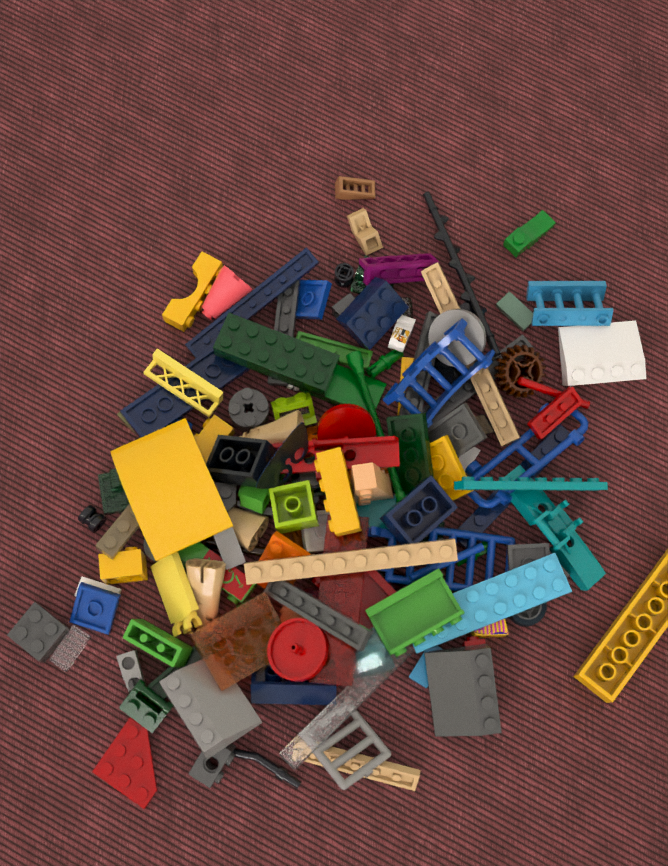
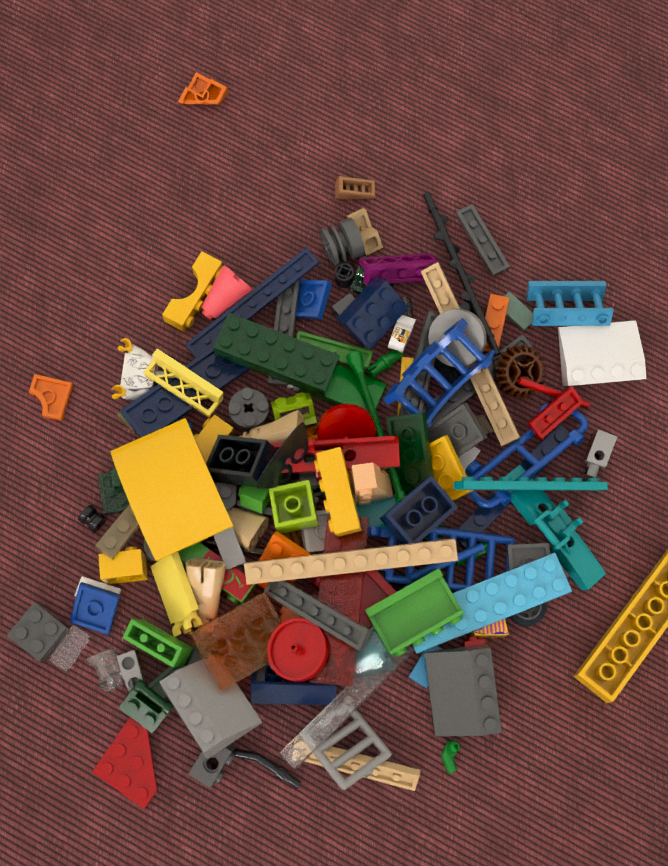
green slope [503,210,556,258] -> none
none -> orange tile [29,374,74,421]
none -> clear leg [87,648,124,692]
none -> white torso [111,338,168,401]
none -> orange slope [178,72,229,105]
none -> dark grey wheel [319,217,365,267]
none -> green arm [441,741,460,774]
none -> dark grey plate [455,204,510,278]
none -> orange plate [483,294,510,353]
none -> light grey torso [582,430,617,478]

